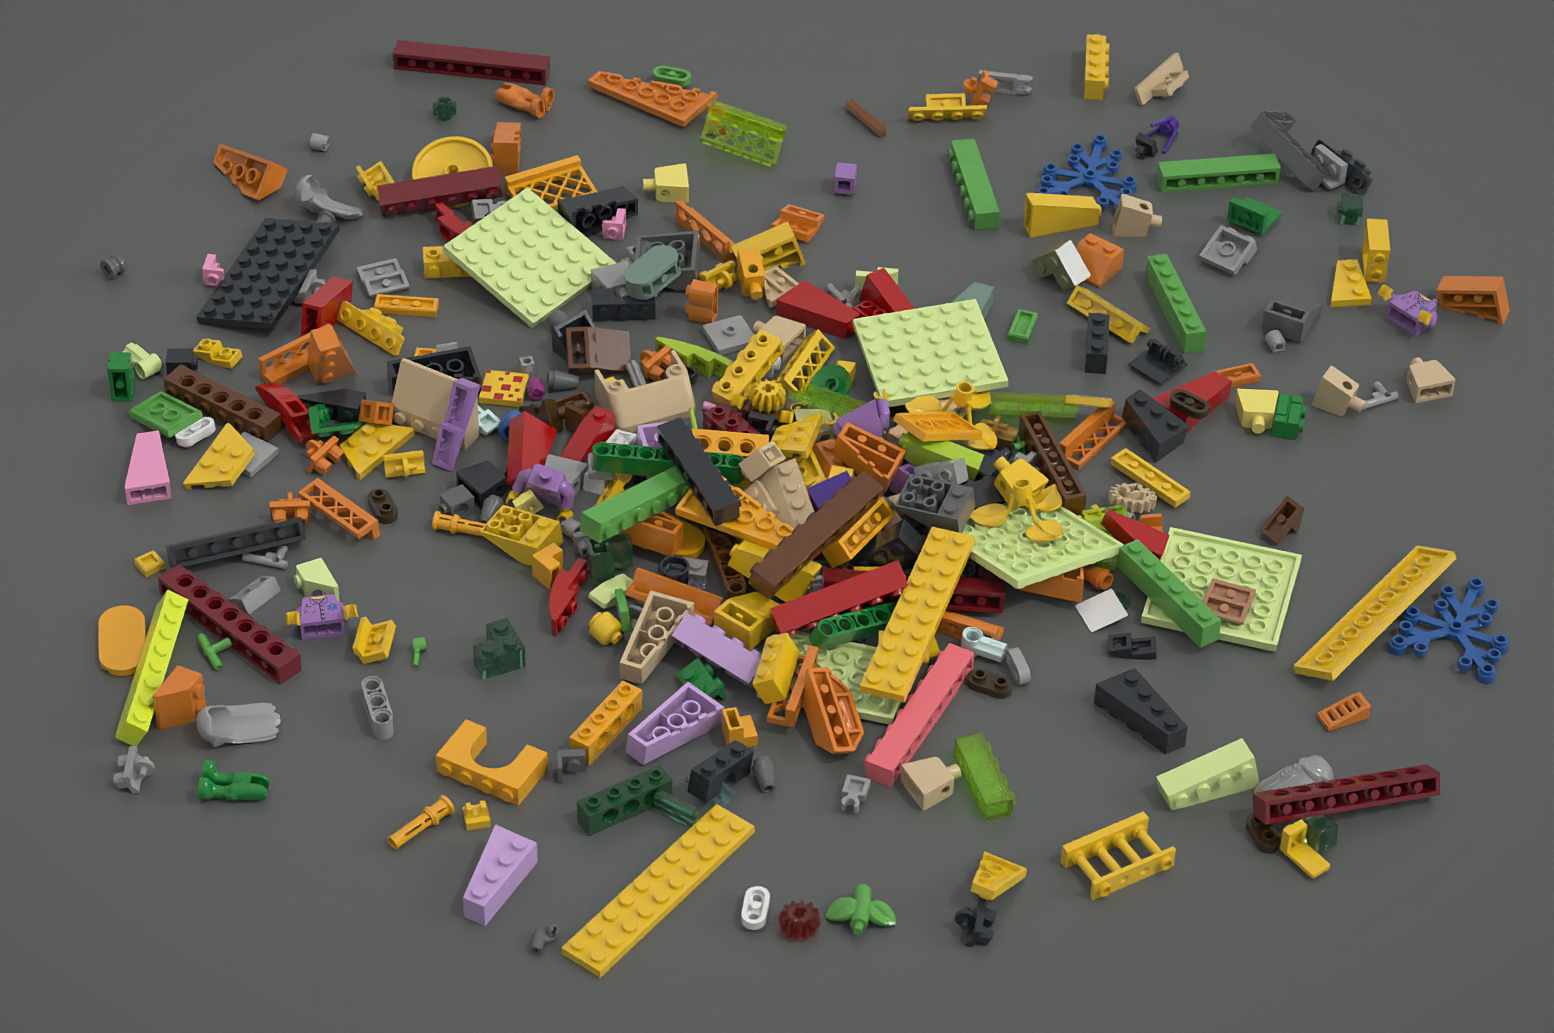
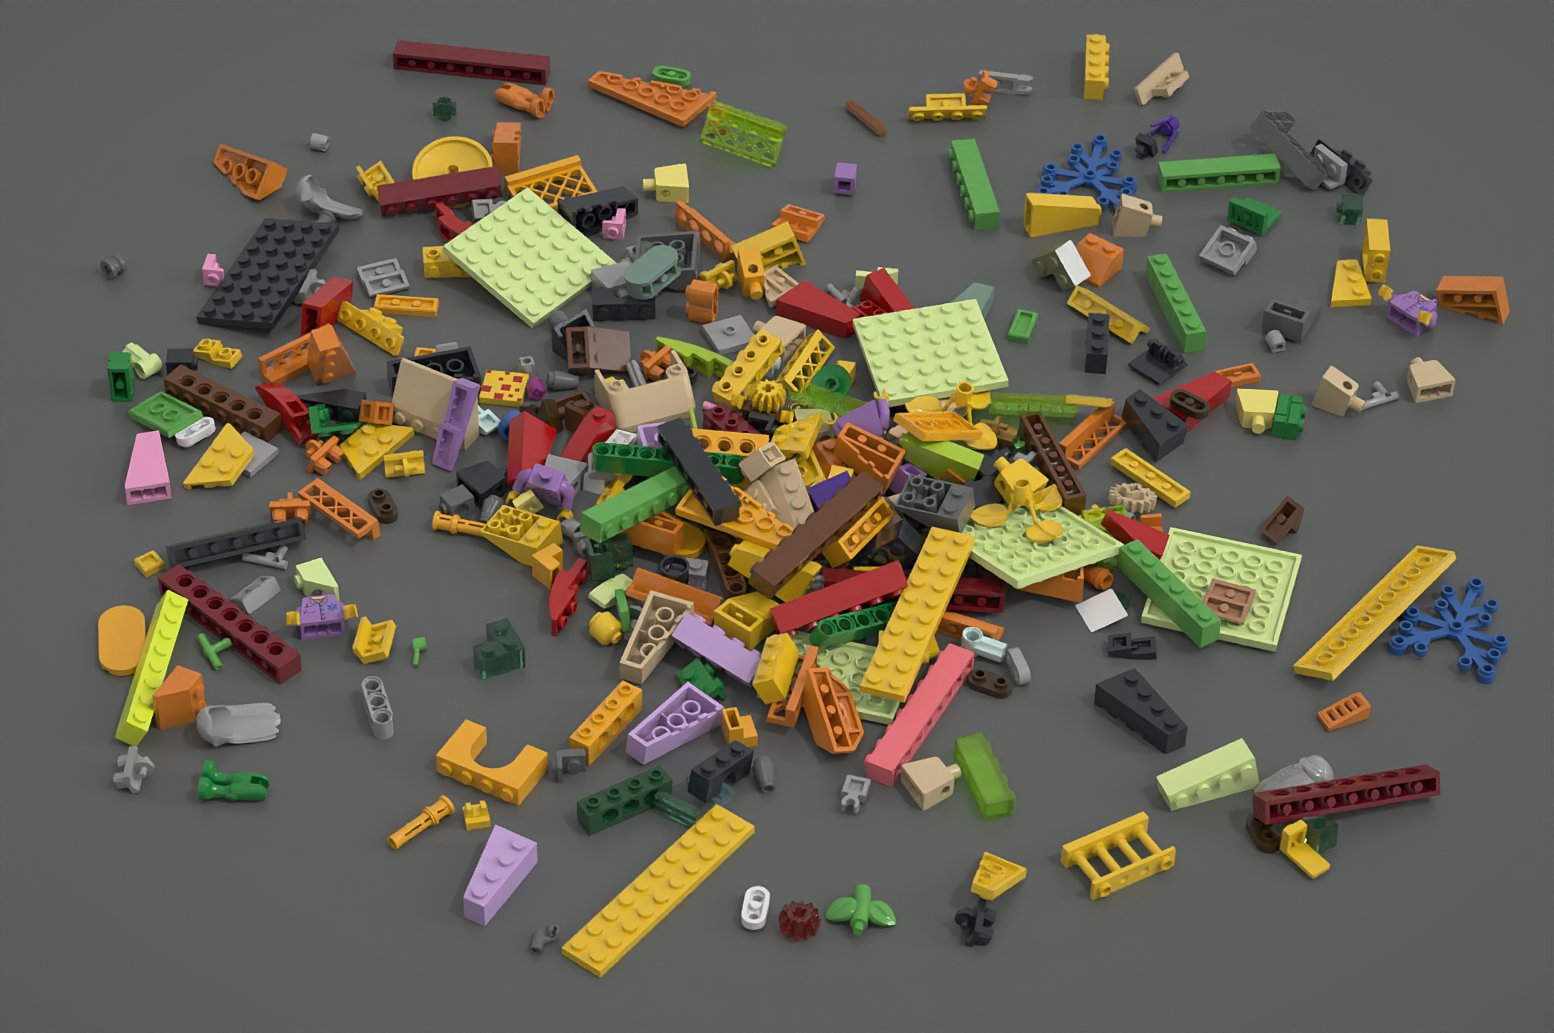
light grey brick [914,458,969,484] -> none

